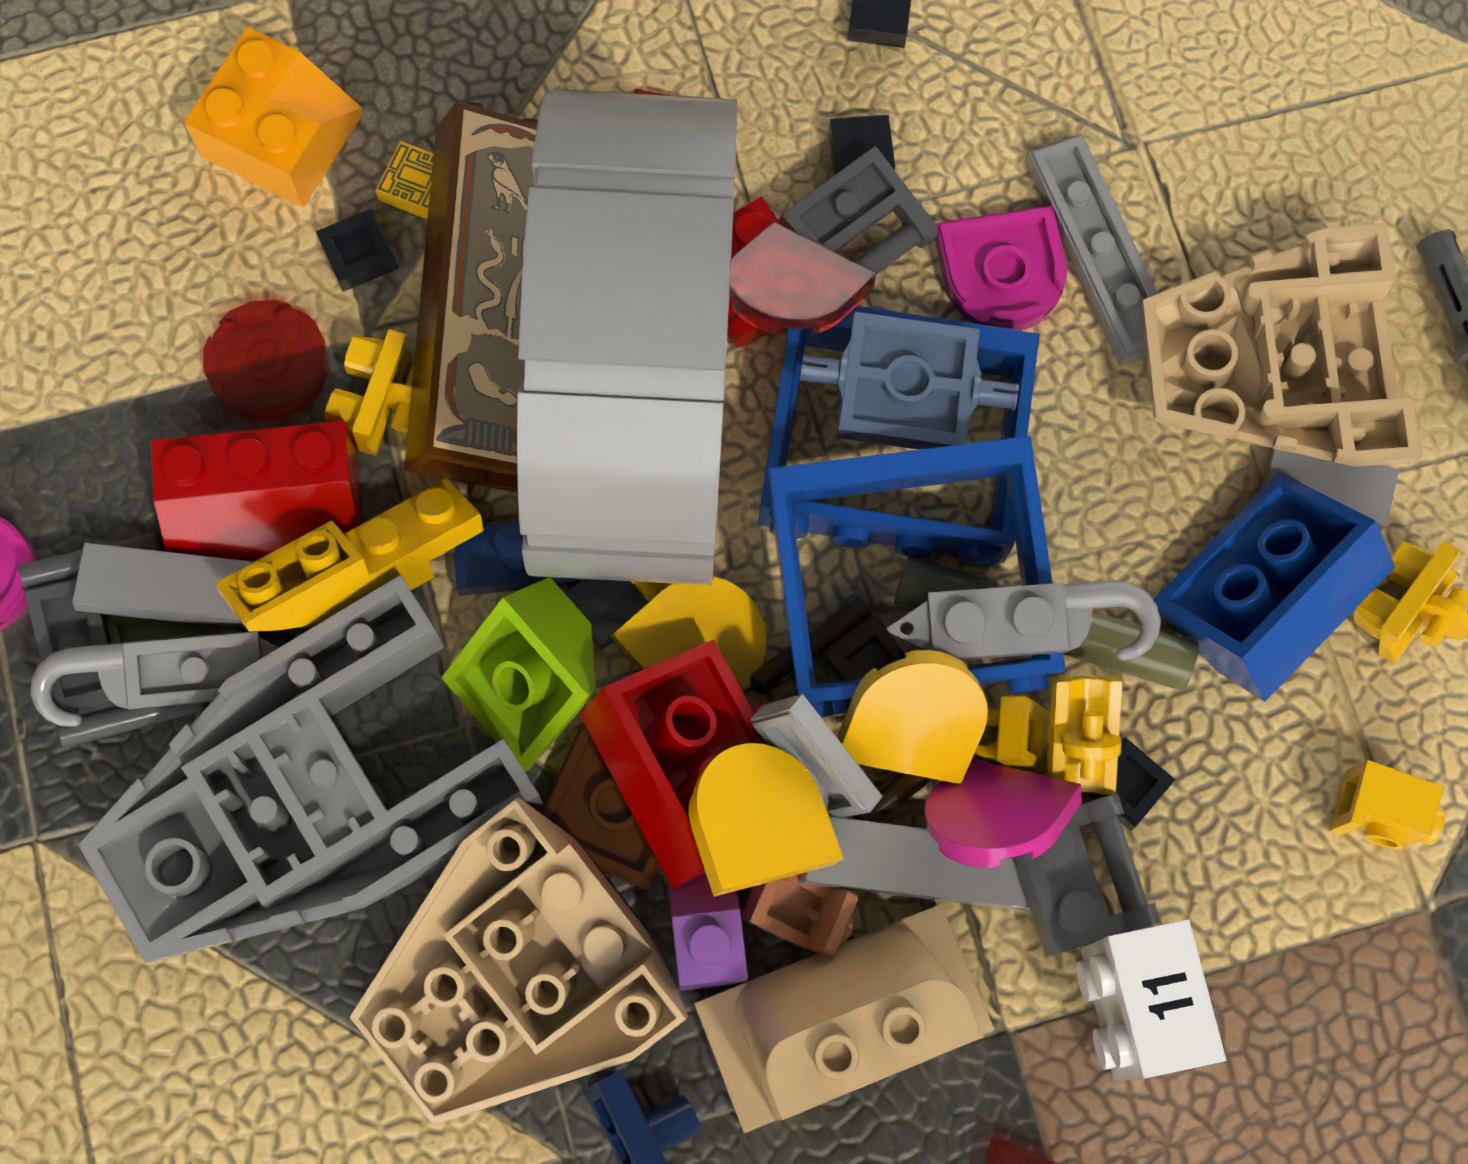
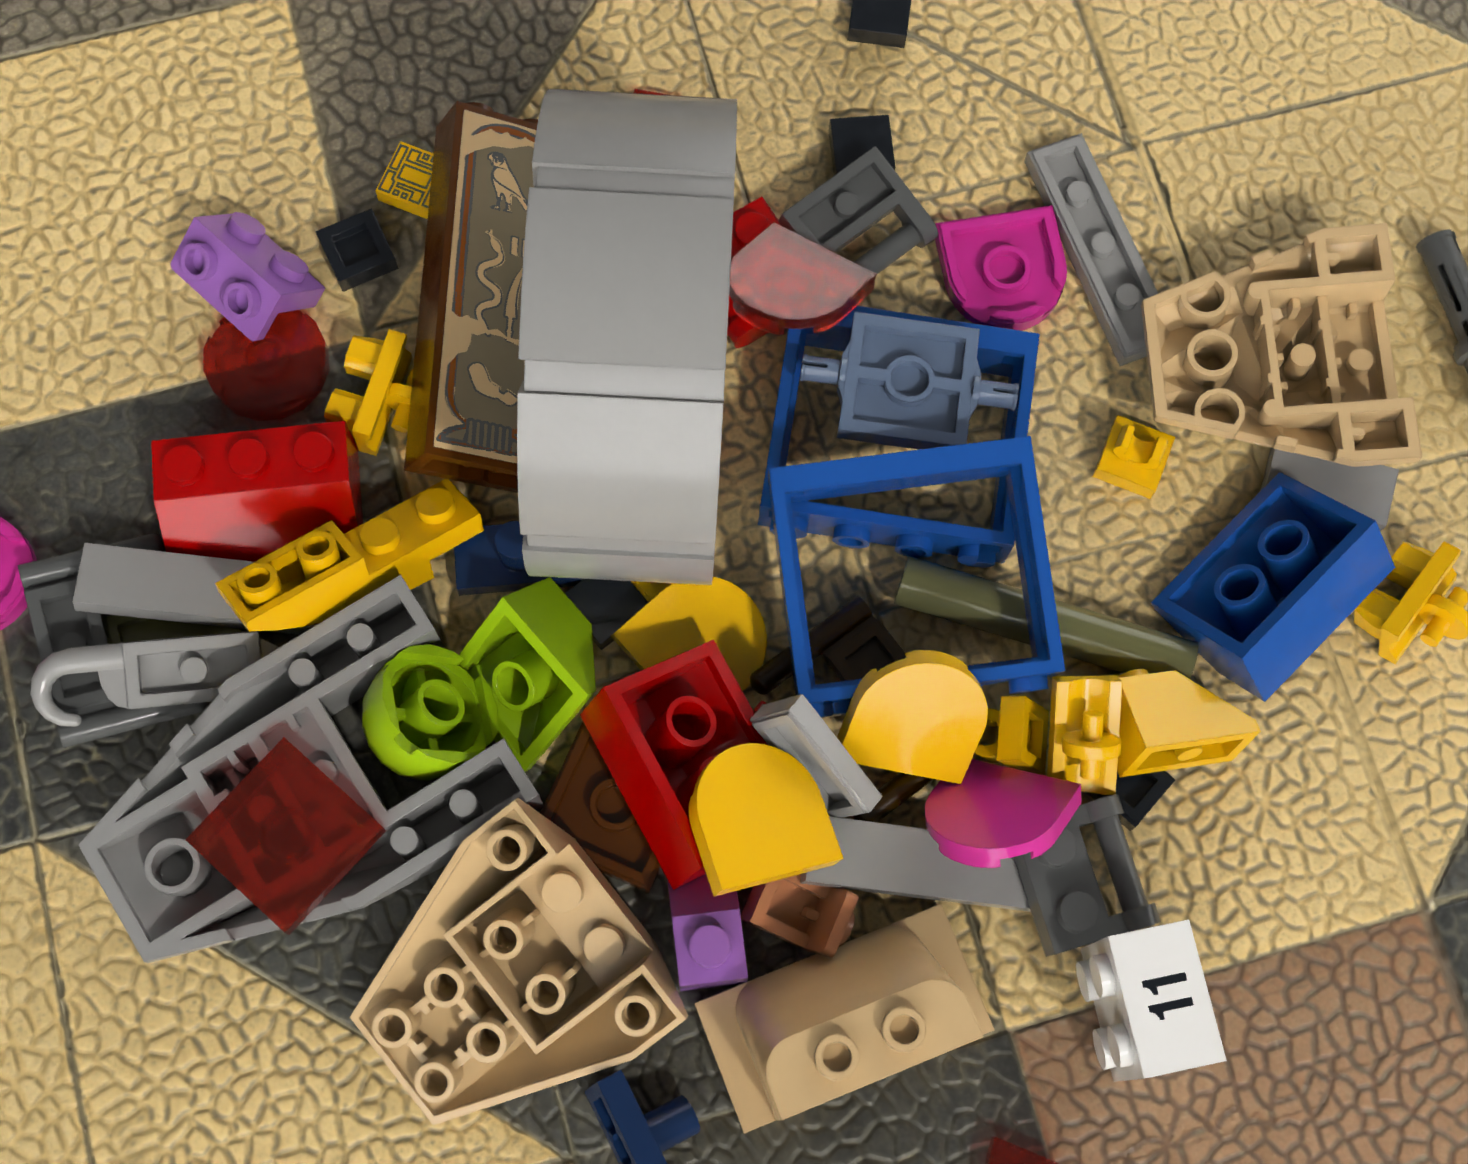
light orange slope [184,26,364,208] -> none
light grey plate [887,580,1161,661] -> none
yellow brick [1329,760,1445,849] -> none
none -> medium lavender bracket [170,212,326,341]
none -> clear red tile [185,737,387,935]
none -> lime cylinder [362,644,498,781]
none -> yellow tile [1092,415,1175,499]
none -> yellow slope [1117,669,1261,777]

